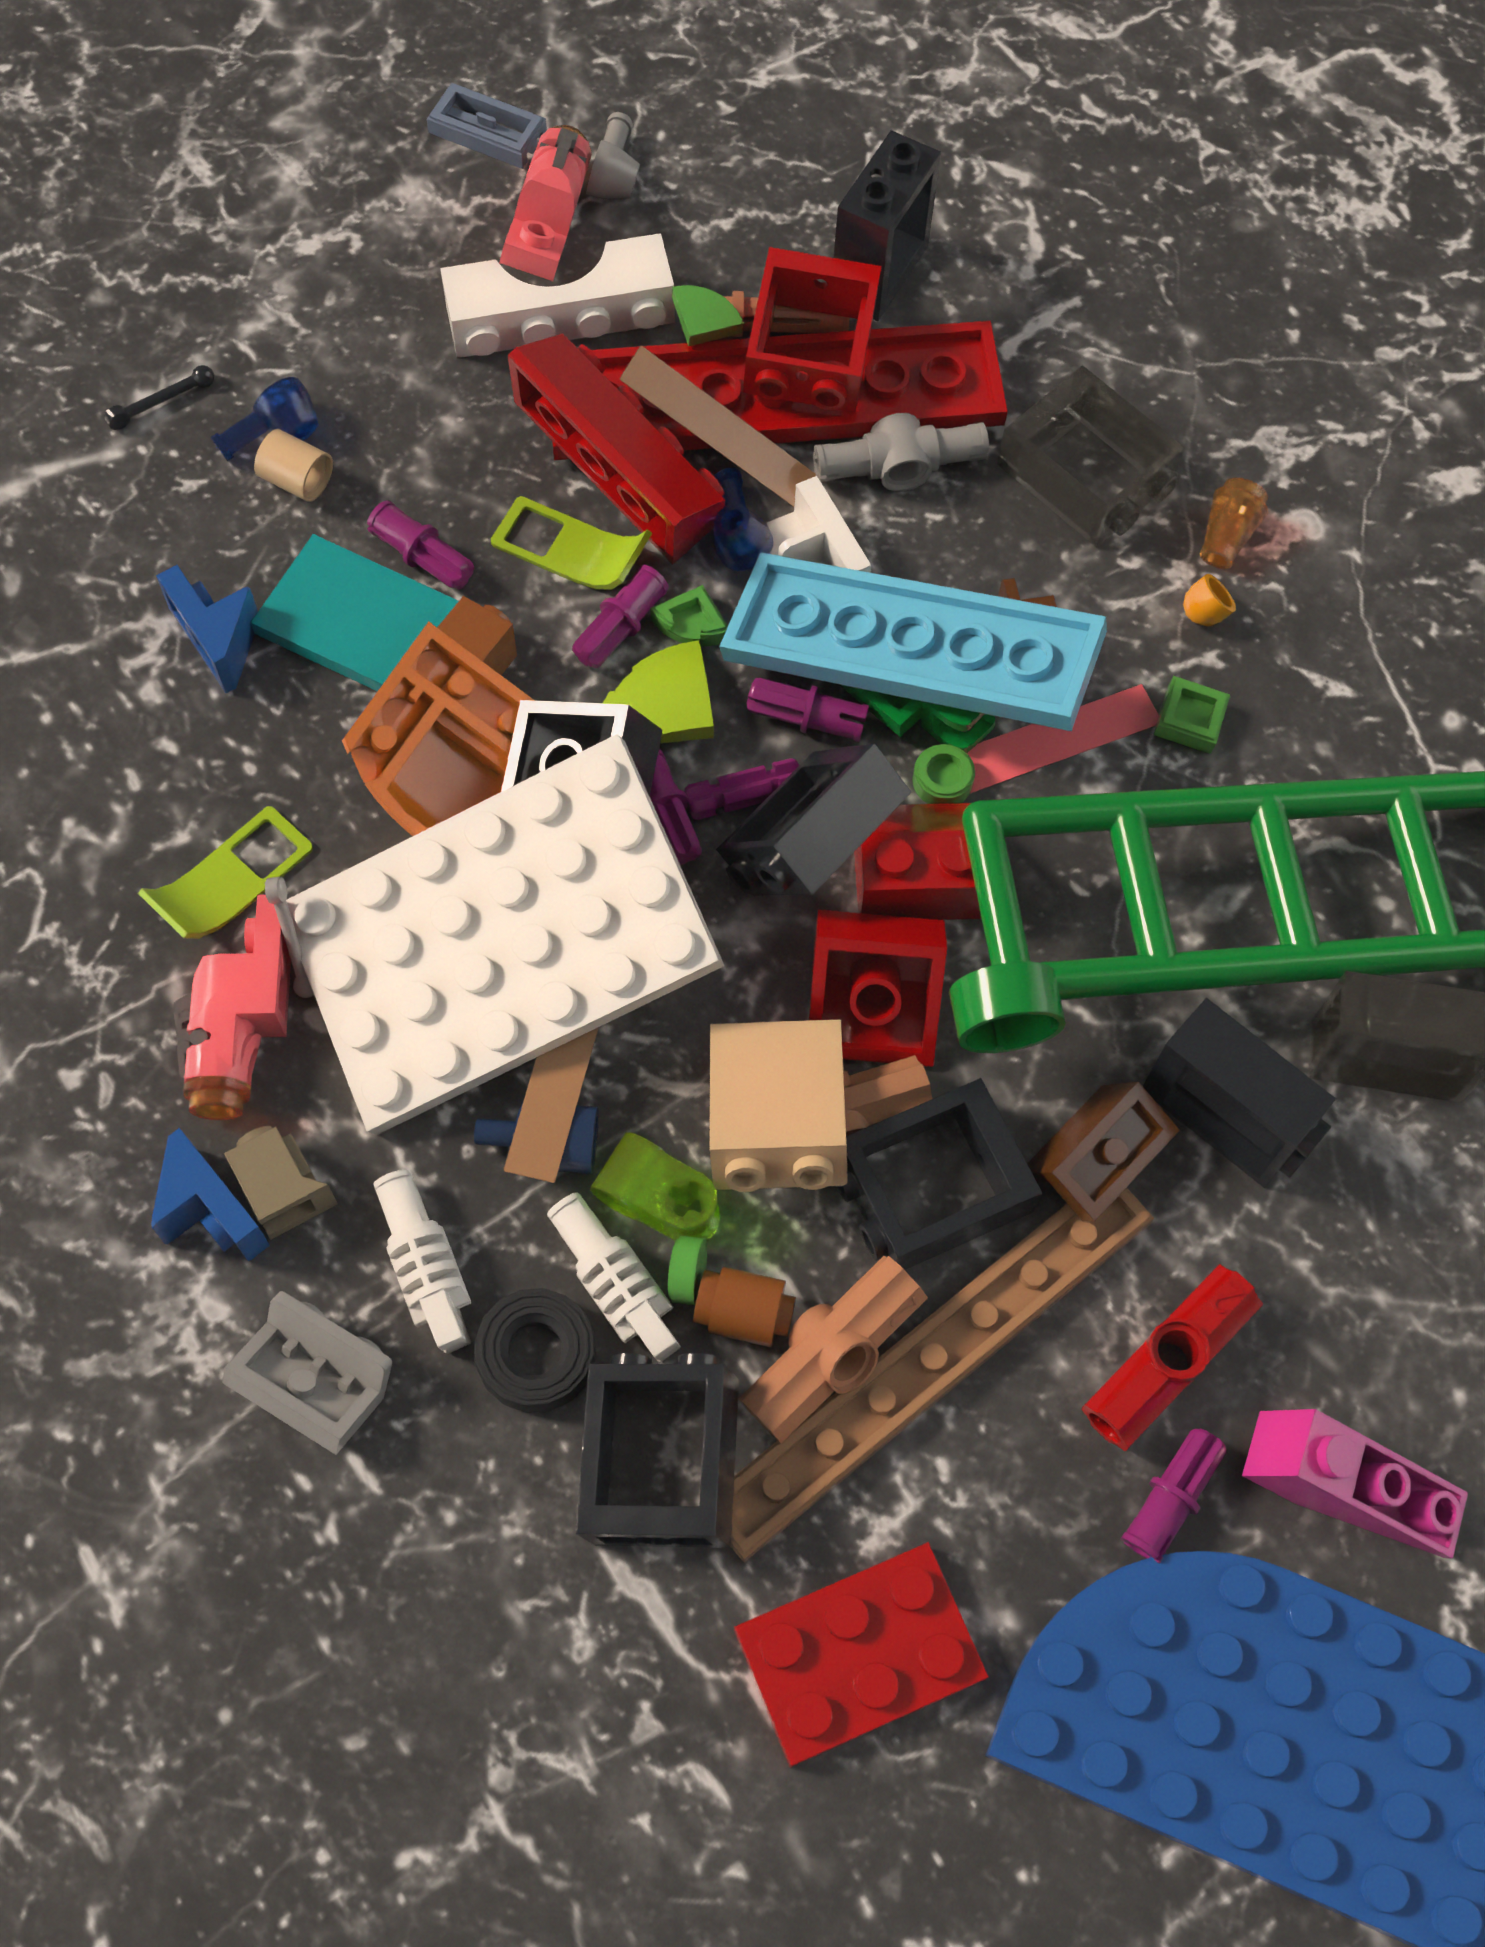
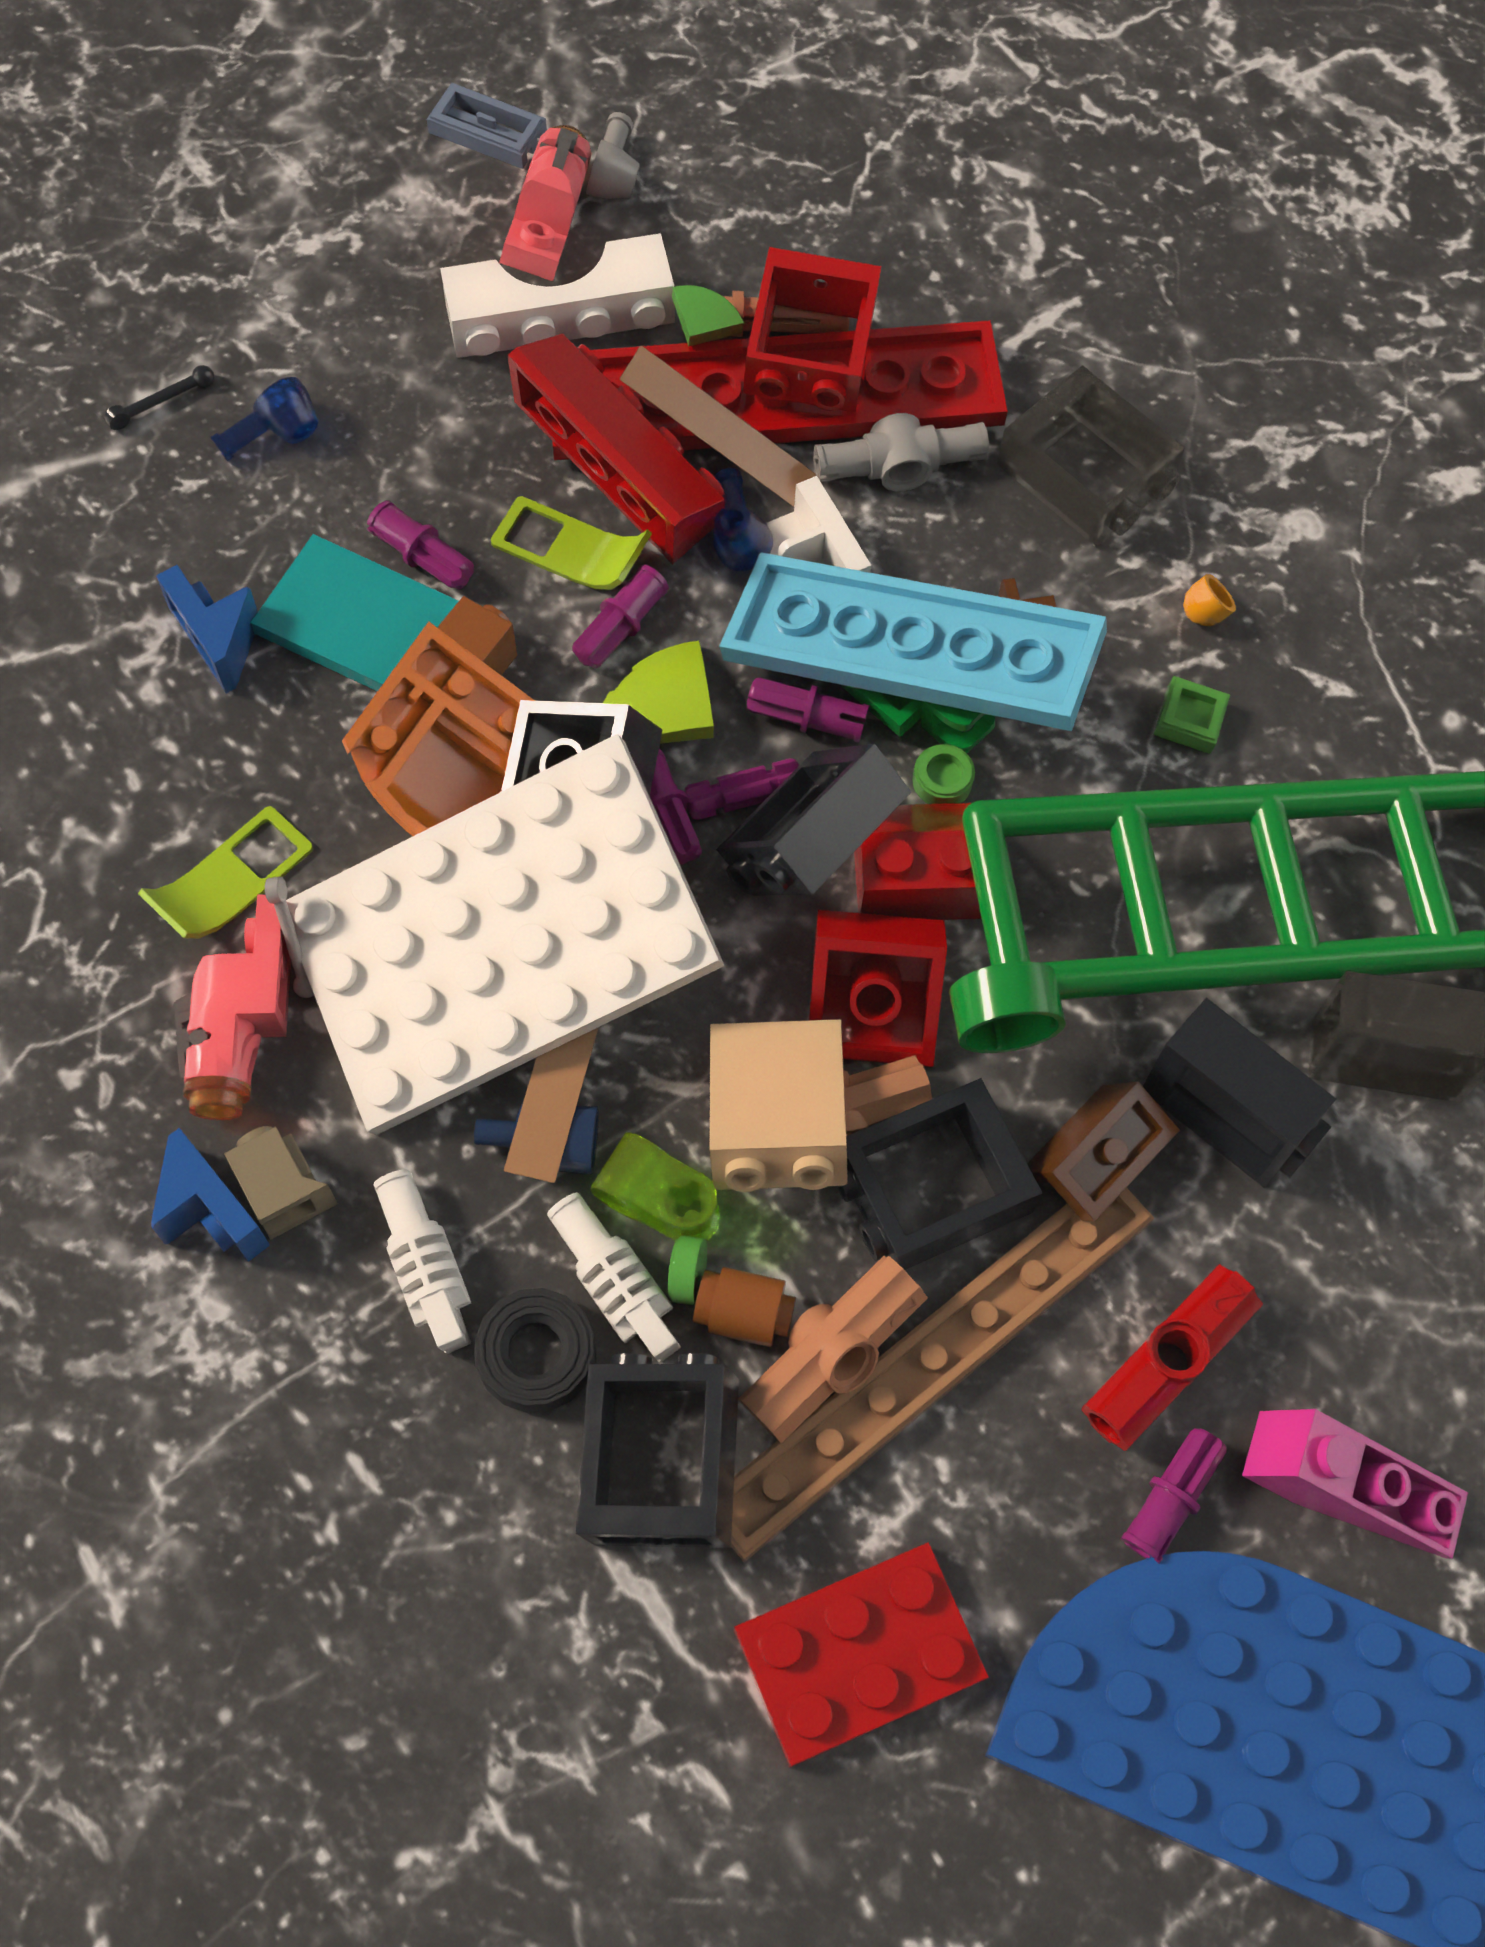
light grey bracket [222,1291,392,1455] -> none
tan beam [254,429,333,502] -> none
bright green tile [650,585,728,646] -> none
black window [833,130,941,322] -> none
coral sticker [967,684,1159,794] -> none
clear orange cone [1199,477,1268,569] -> none

